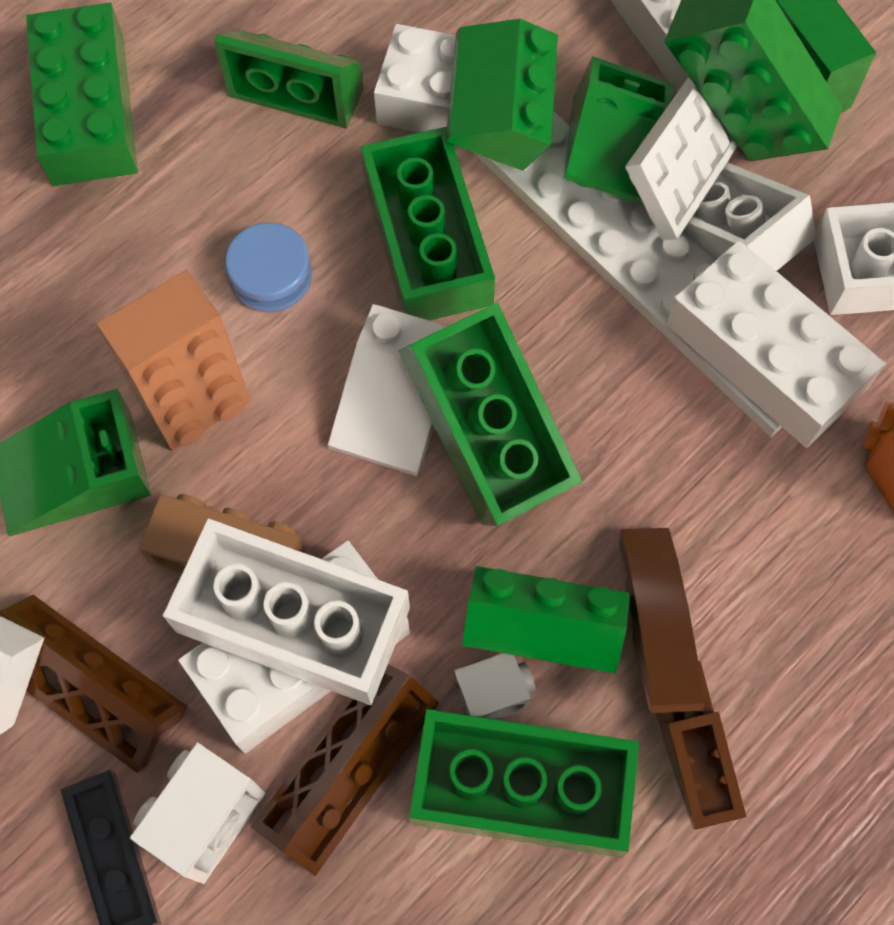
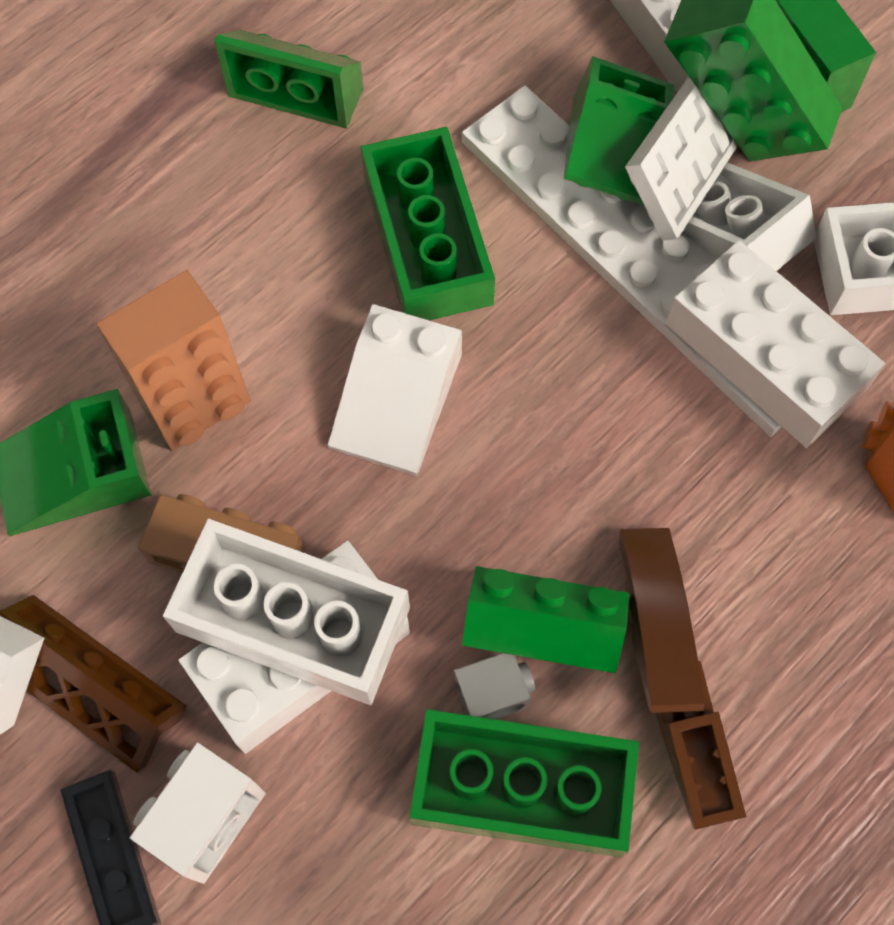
green brick [26,2,138,186] -> none
medium blue head [225,223,312,312] -> none
reddish brown fence [251,664,439,876] -> none
white brick [374,24,456,133] -> none
green brick [398,302,583,526] -> none
green slope [445,18,558,171] -> none

